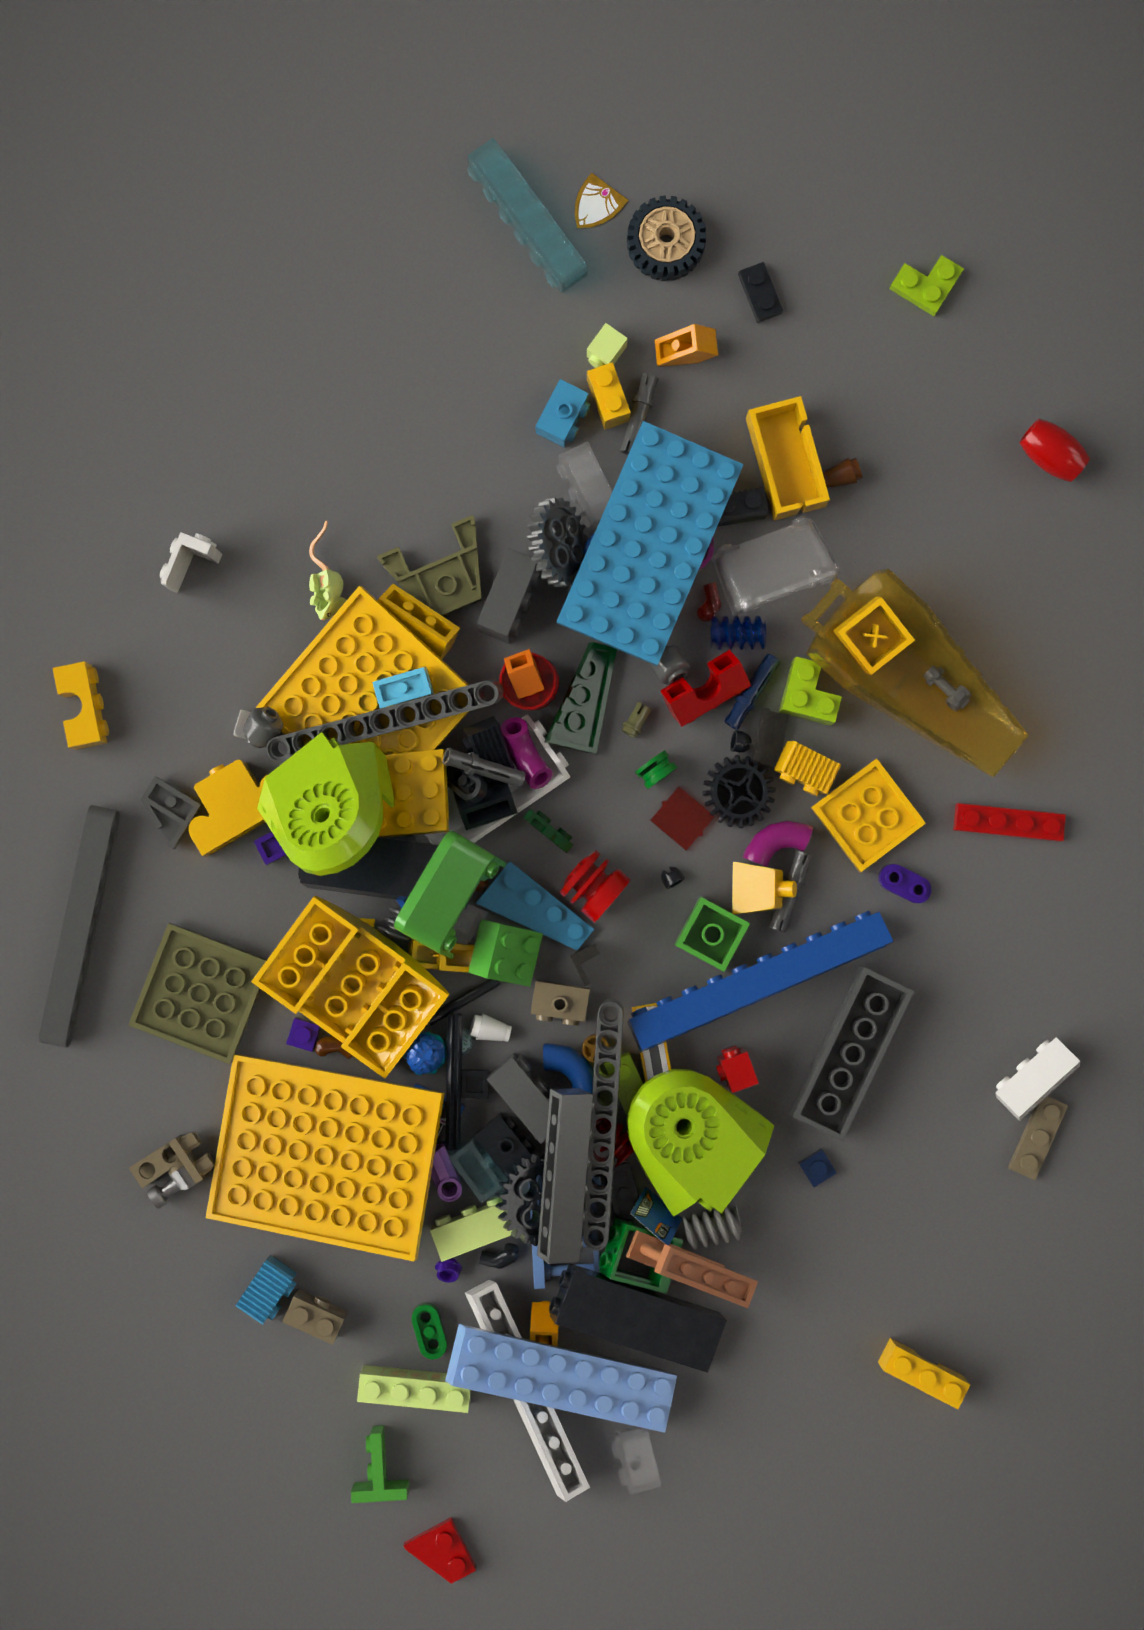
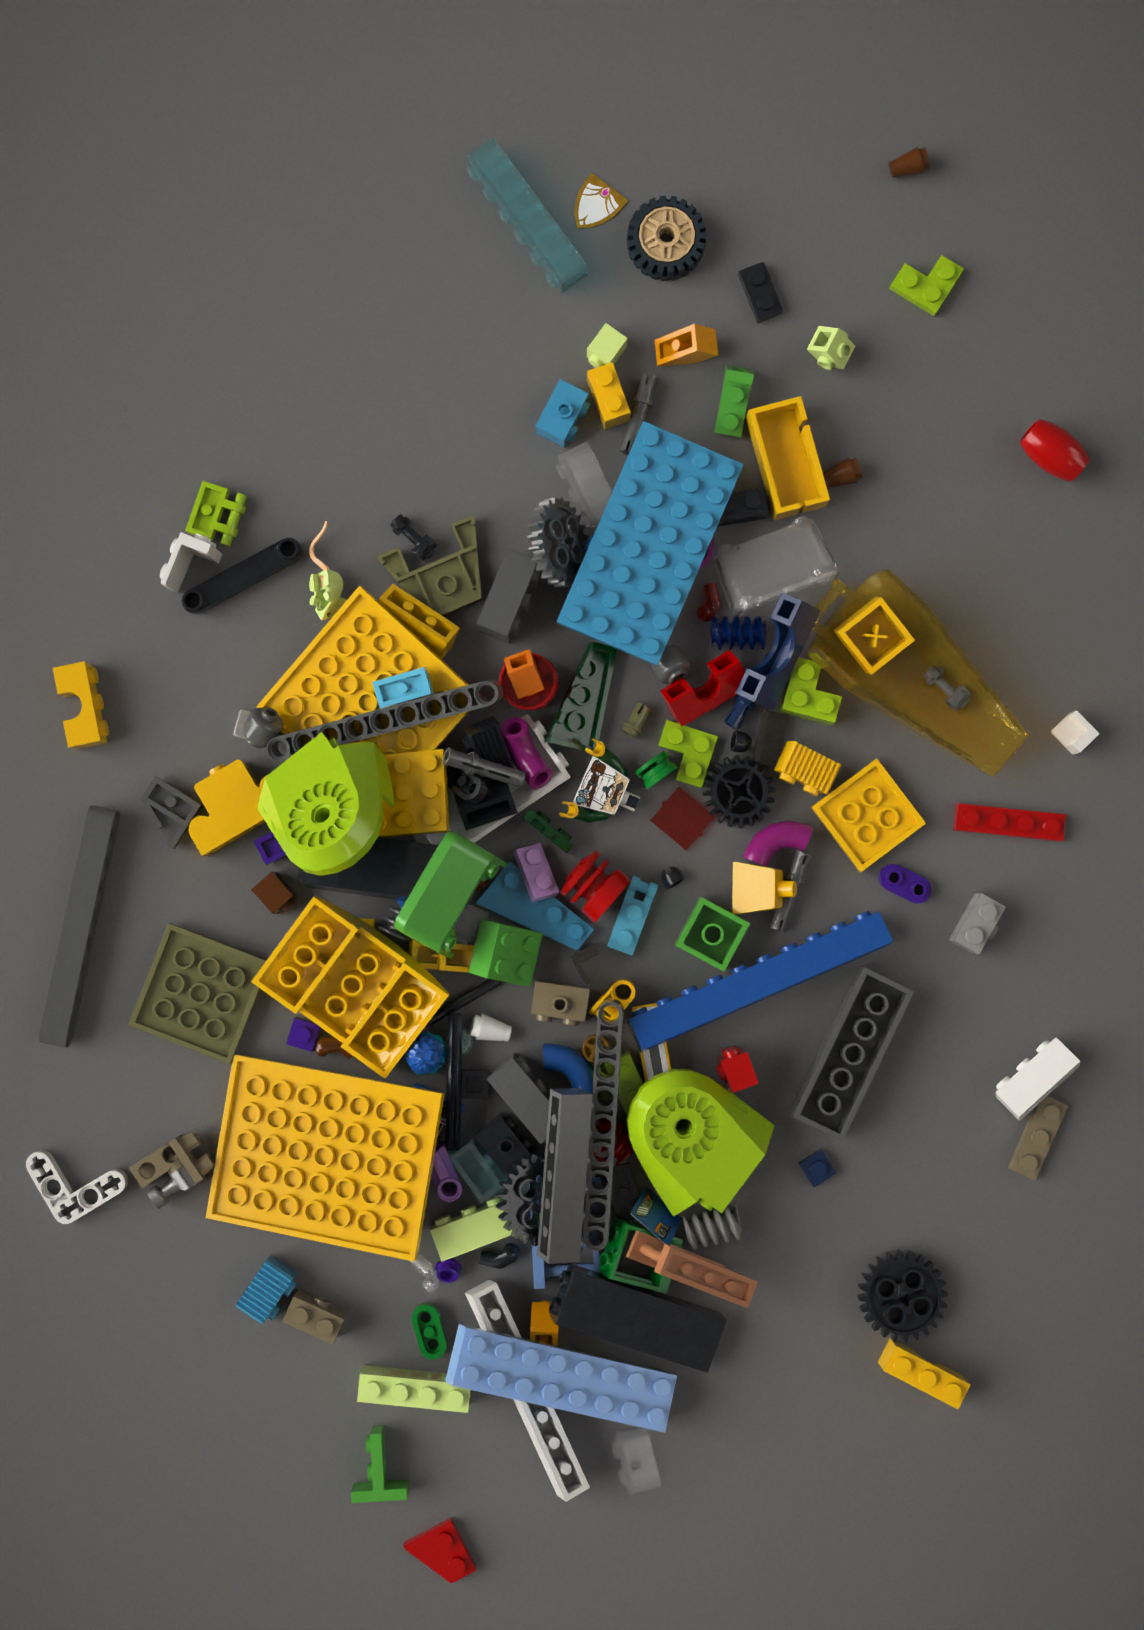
none -> white beam [26,1150,129,1224]
none -> black piece [182,537,302,615]
none -> lime plate [185,480,247,547]
none -> reddish brown brick [251,871,297,914]
none -> black bar [390,514,438,561]
none -> clear arm [410,1253,442,1293]
none -> lavender plate [513,843,559,902]
none -> torso [559,738,640,823]
none -> yellow piece [587,978,636,1020]
none -> medium azure plate [607,875,658,956]
none -> lime plate [658,720,718,788]
none -> bright green bracket [714,365,754,437]
none -> dark blue arch [736,593,821,710]
none -> yellowish green brick [807,326,855,370]
none -> black gear [857,1249,948,1342]
none -> reddish brown cone [888,147,930,178]
none -> light grey brick [949,893,1006,955]
none -> white panel [1051,711,1100,755]

